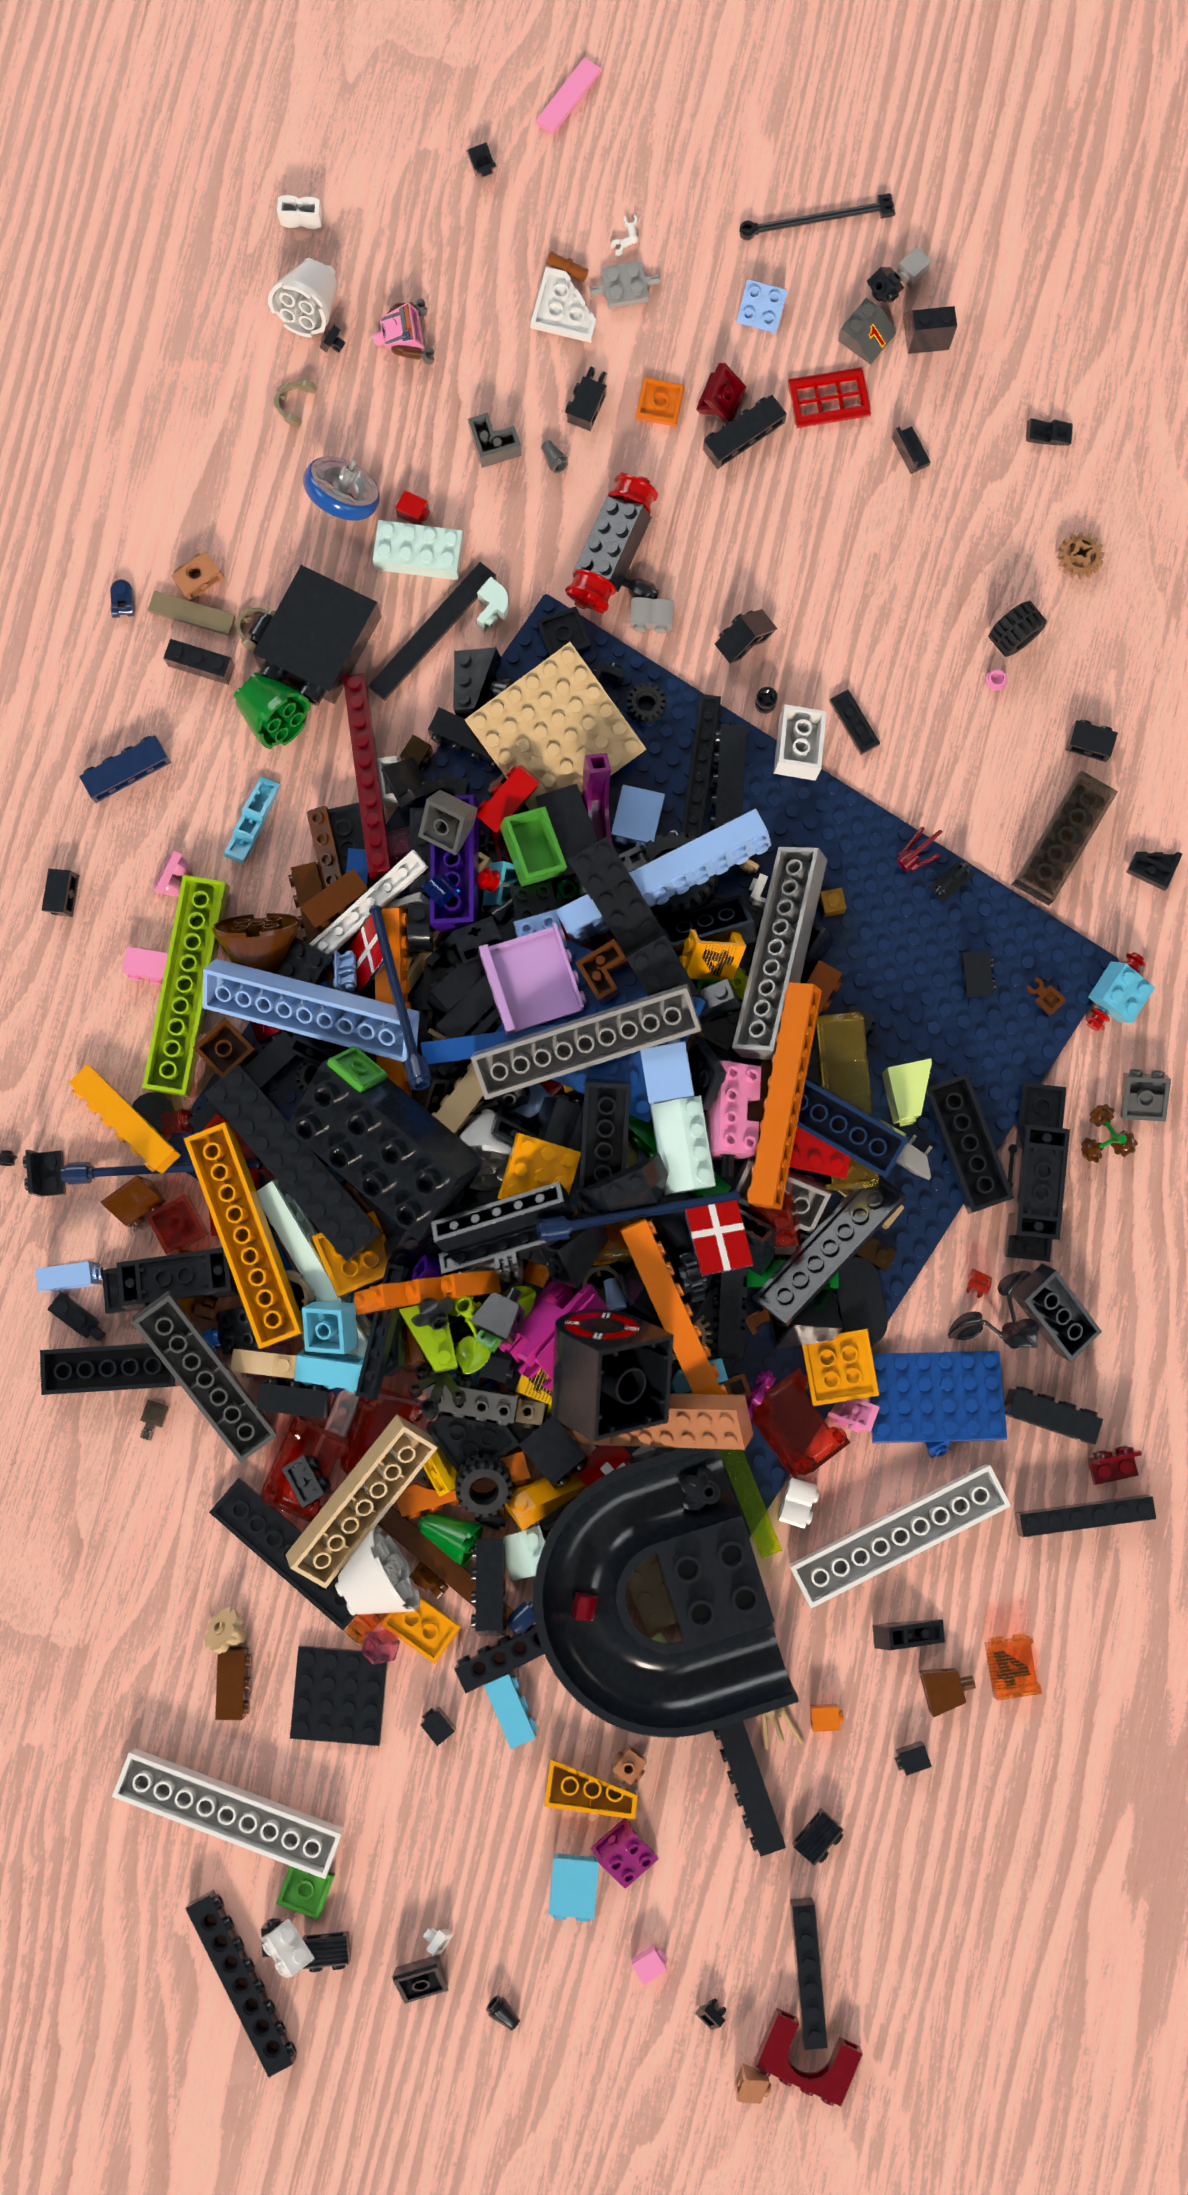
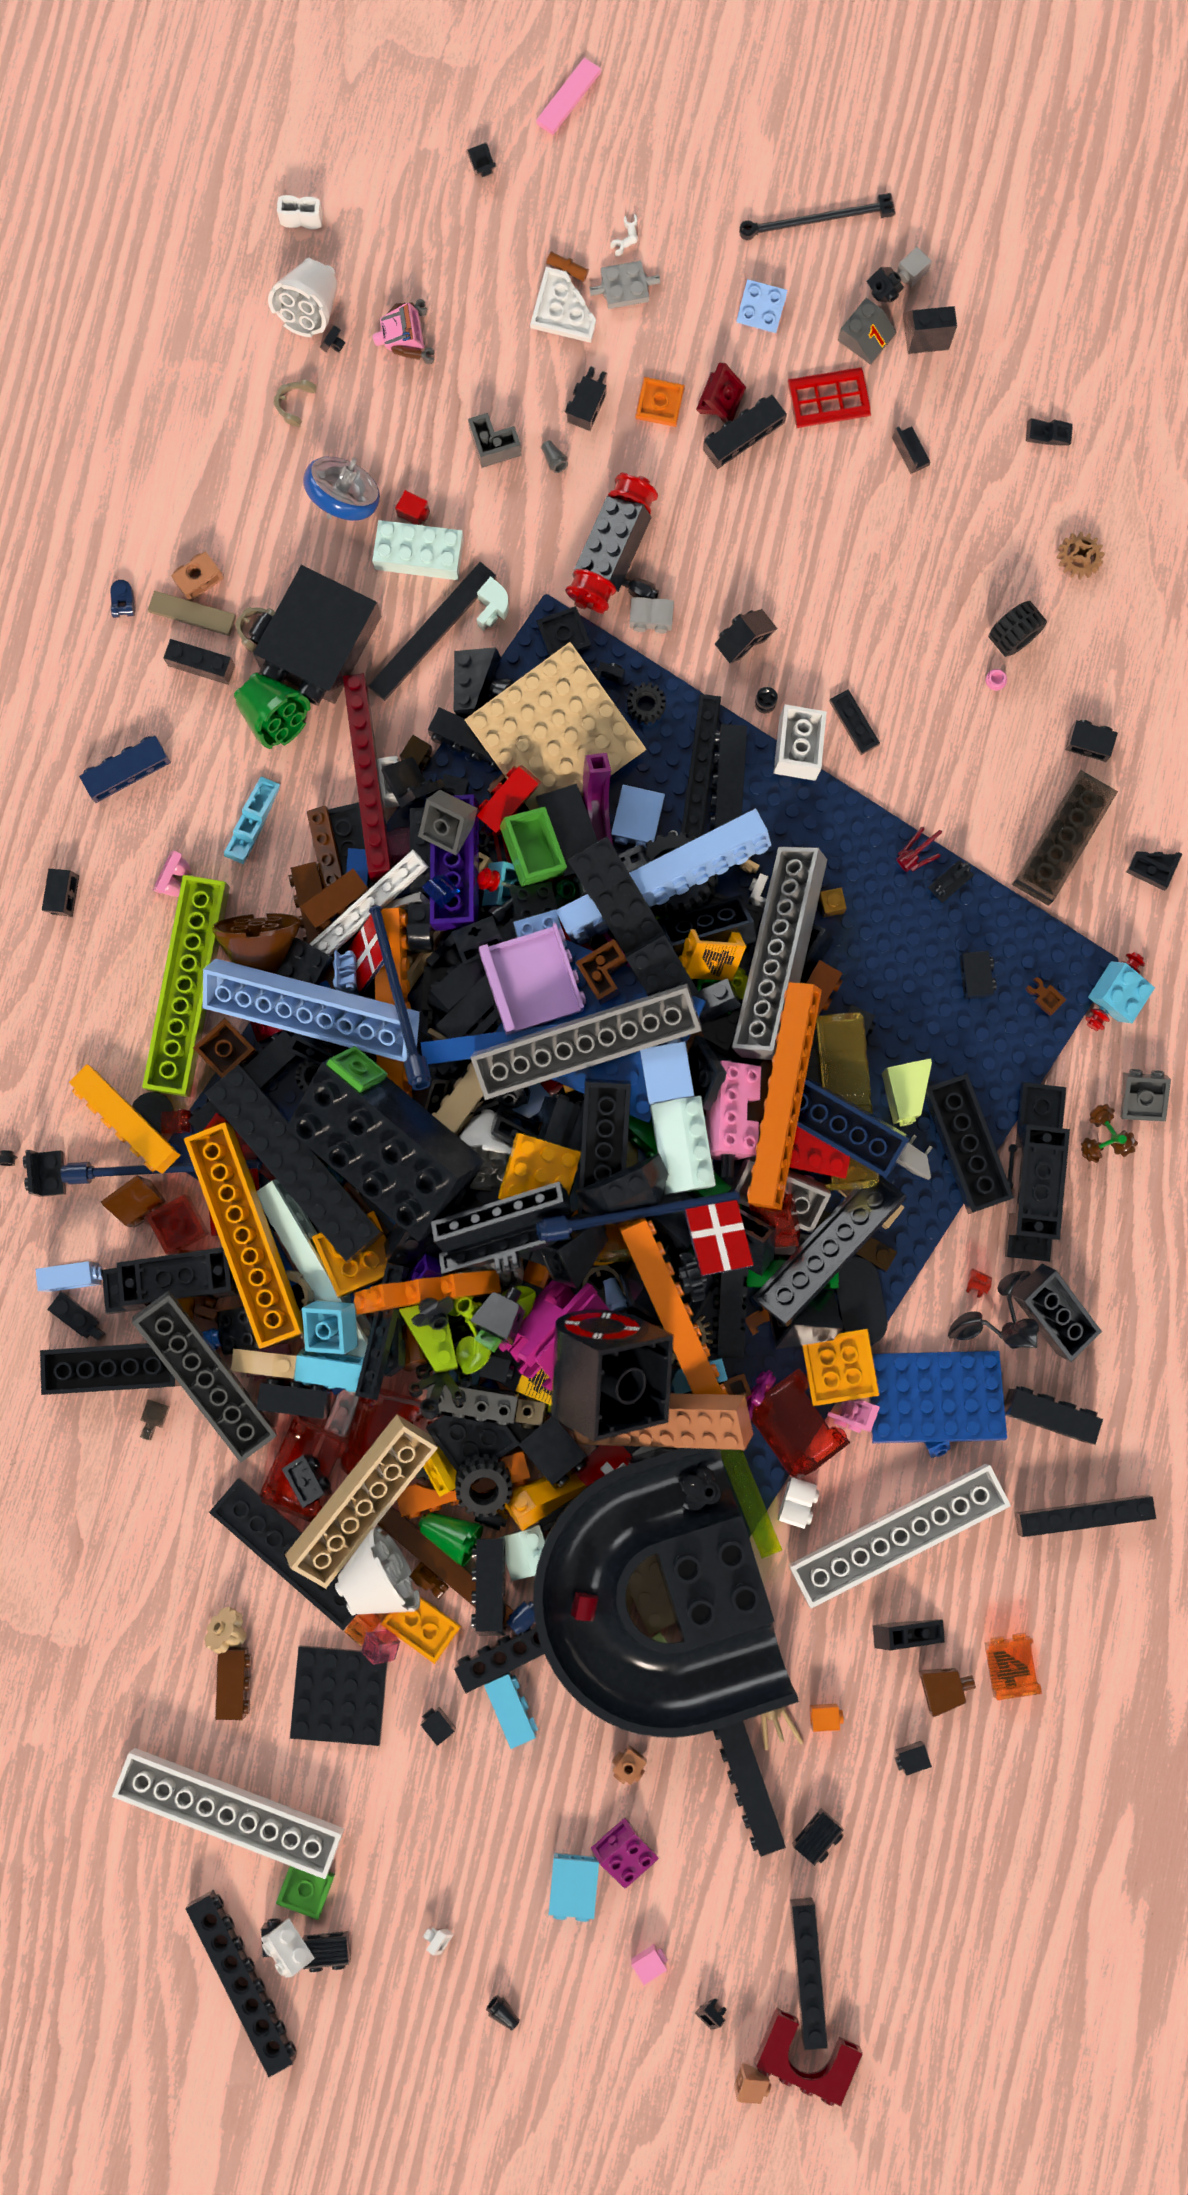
bright pink brick [122,947,168,985] -> none
black slope [392,1955,449,2004] -> none
light orange wedge [544,1758,638,1819] -> none
dark red bracket [1087,1446,1142,1485] -> none

